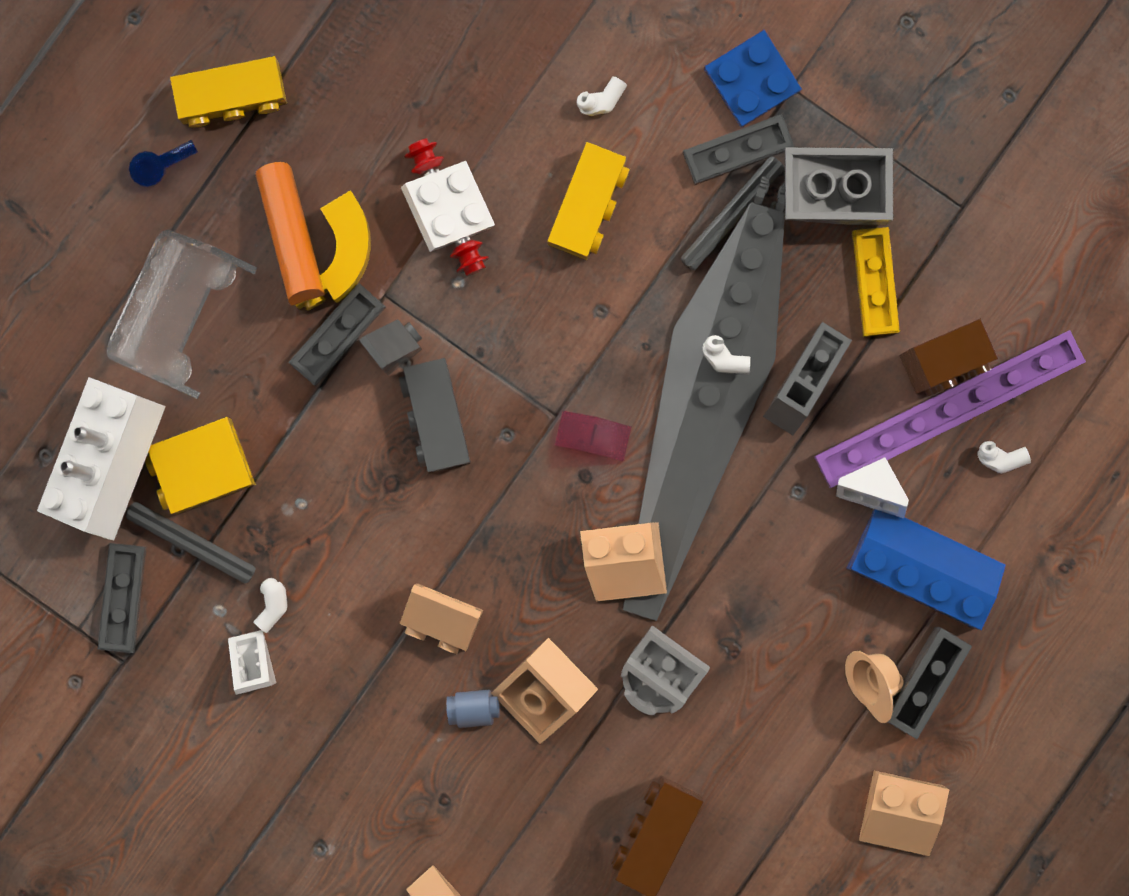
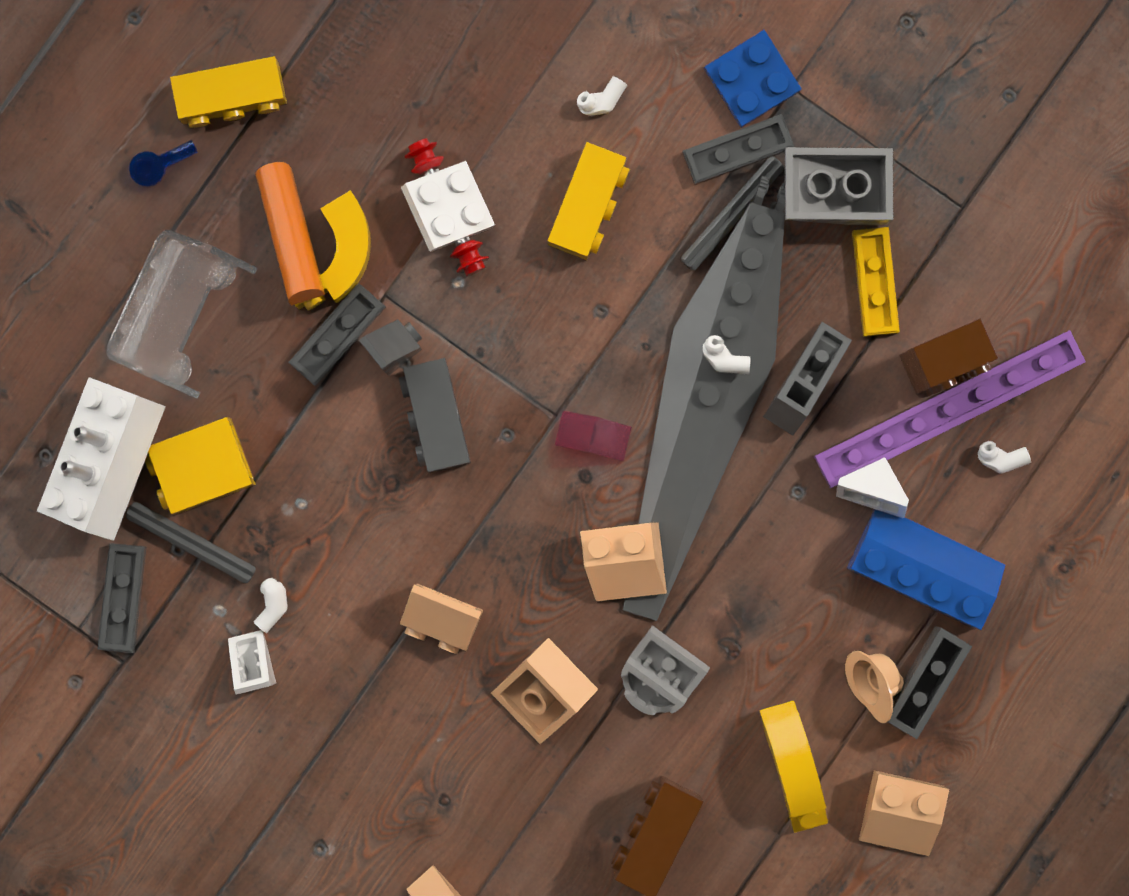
sand blue brick [446,690,500,728] -> none
none -> yellow arch [759,701,828,833]

